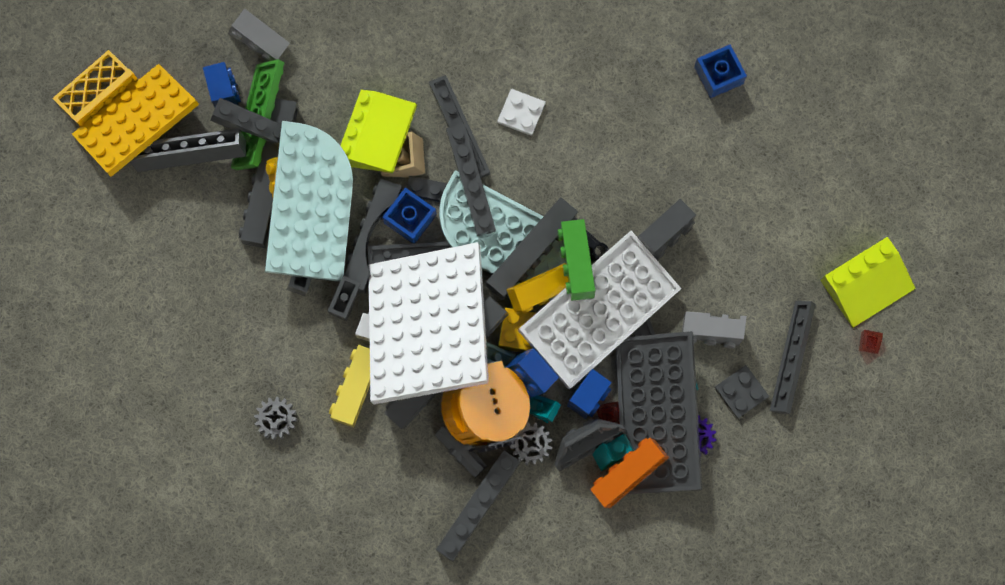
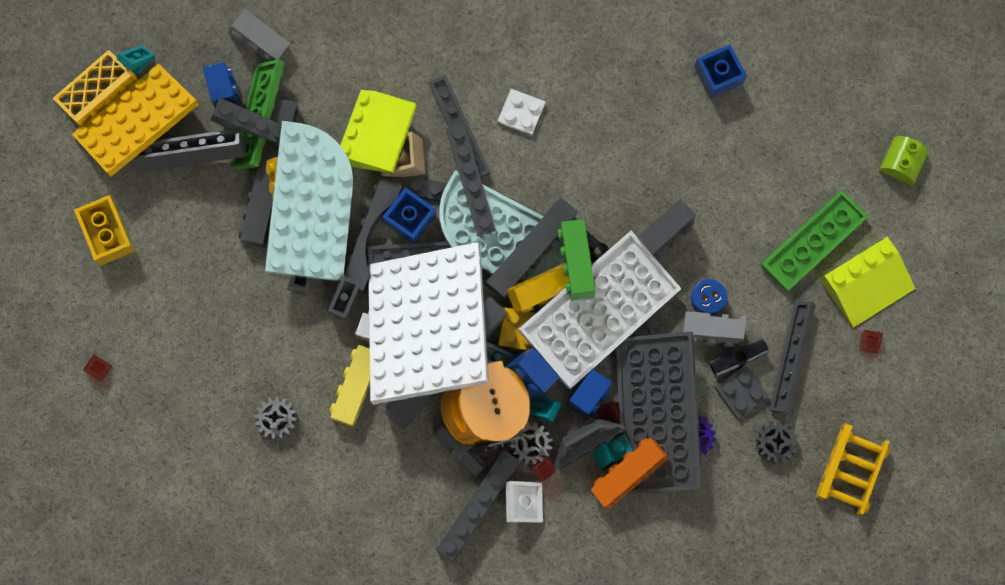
none -> yellow brick [74,195,135,266]
none -> clear red slope [83,354,113,382]
none -> teal slope [116,45,155,75]
none -> white plate [506,481,543,523]
none -> clear red slope [532,458,556,483]
none -> blue head [690,279,728,316]
none -> black piece [709,338,769,378]
none -> dark grey gear [755,421,799,464]
none -> bright green plate [760,190,869,292]
none -> yellow fence [815,423,890,516]
none -> lime brick [879,136,929,186]

